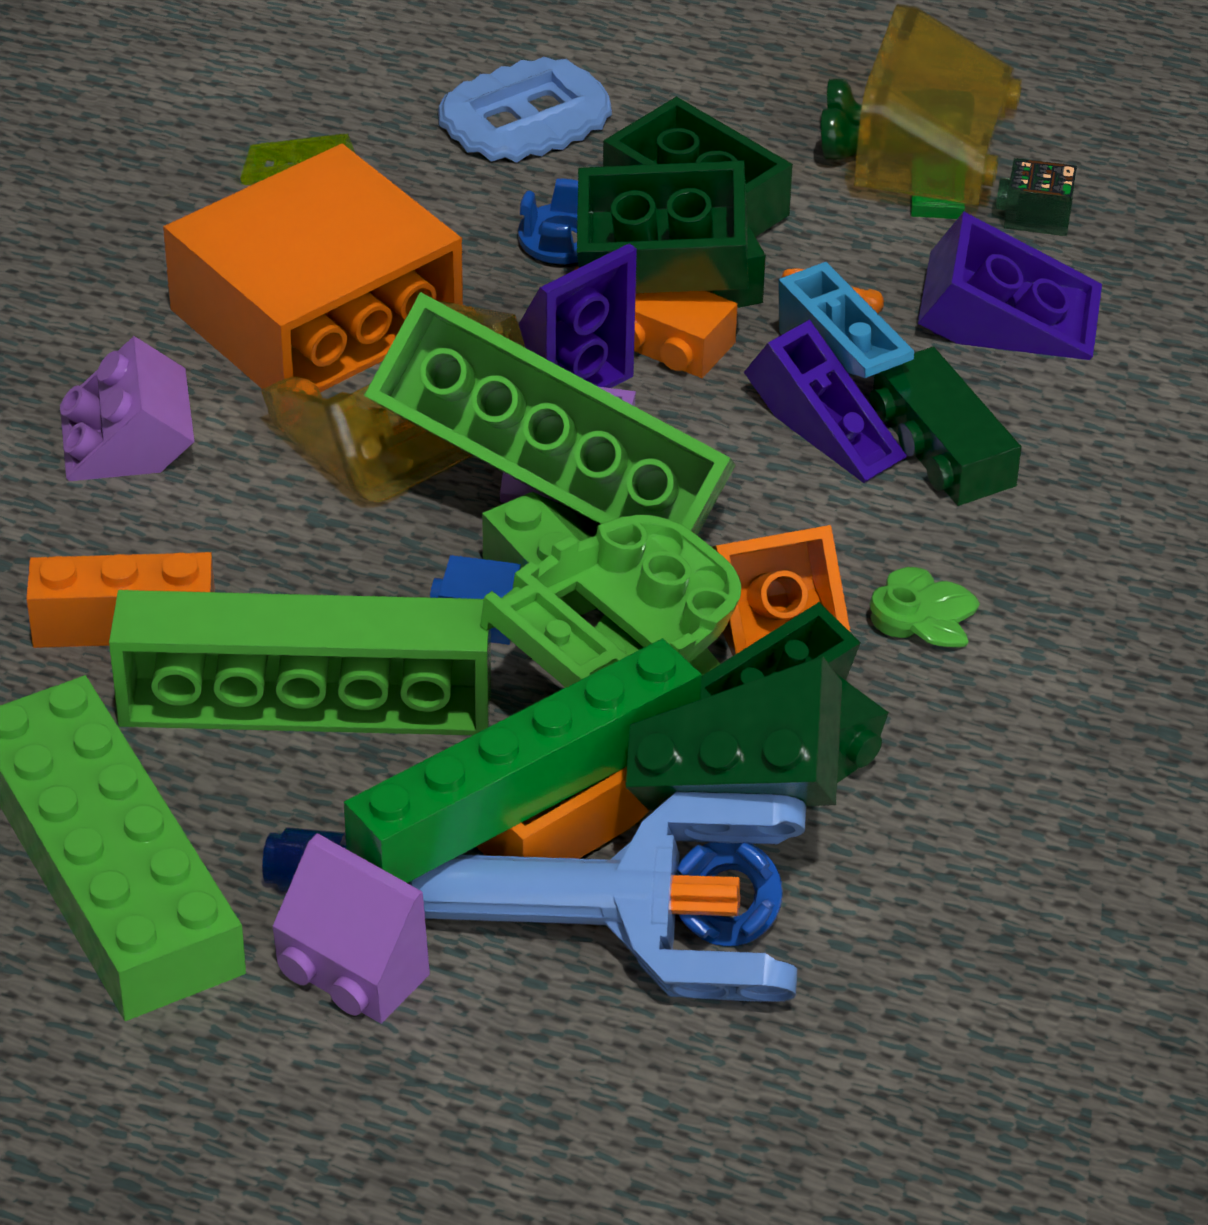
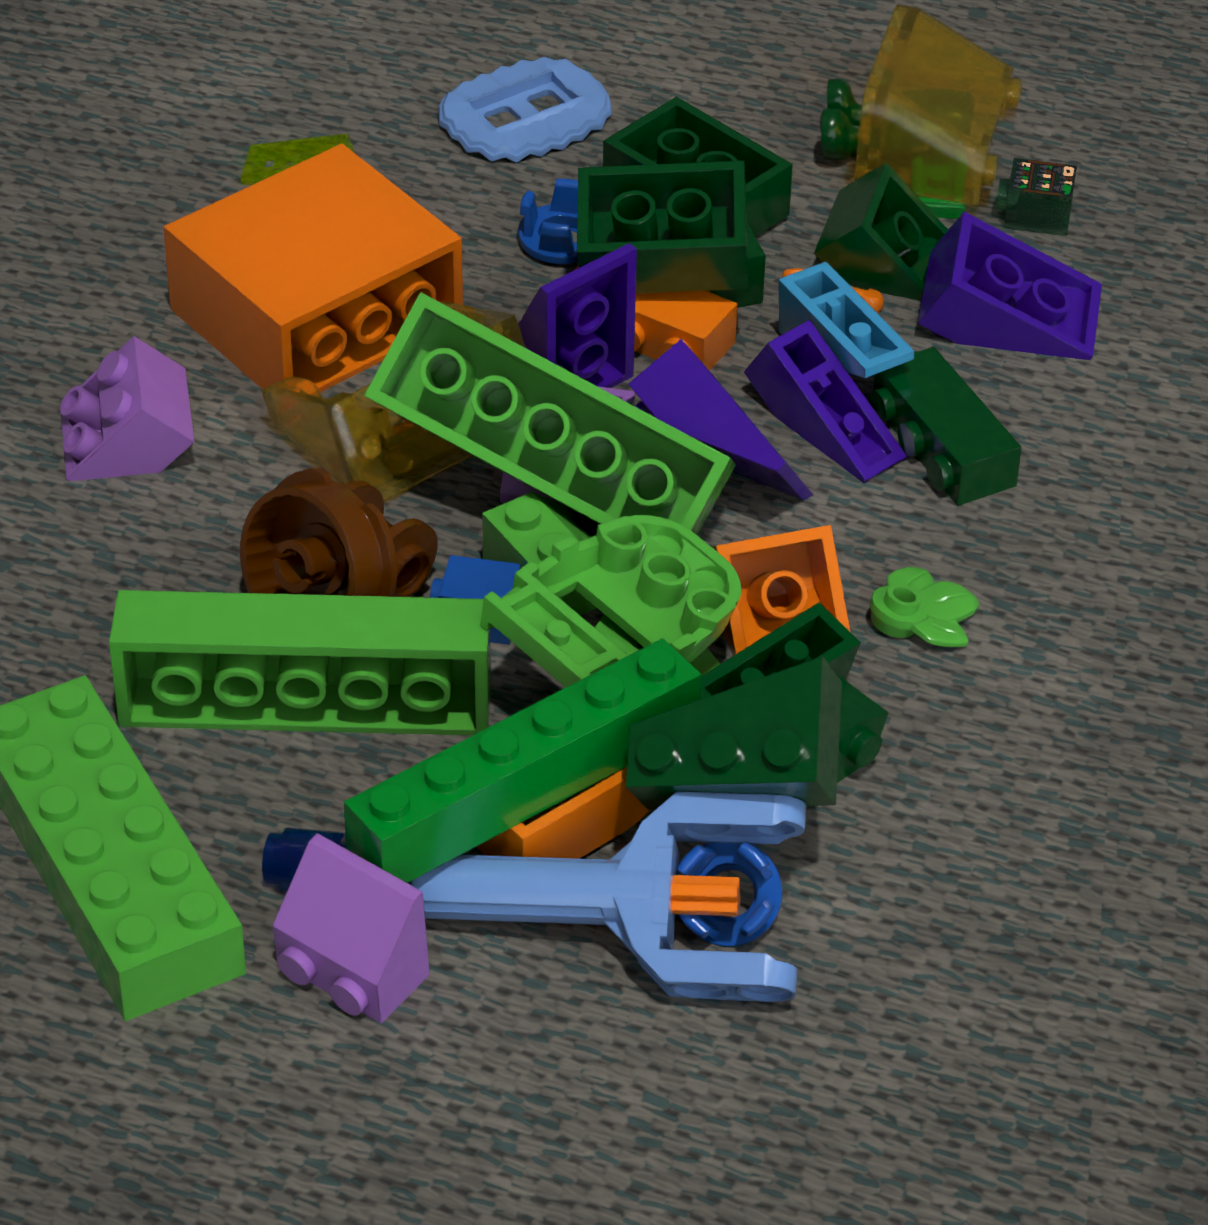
orange brick [26,552,215,648] -> none
none -> reddish brown piece [240,467,438,597]
none -> dark purple slope [628,339,813,500]
none -> dark green slope [814,162,948,301]

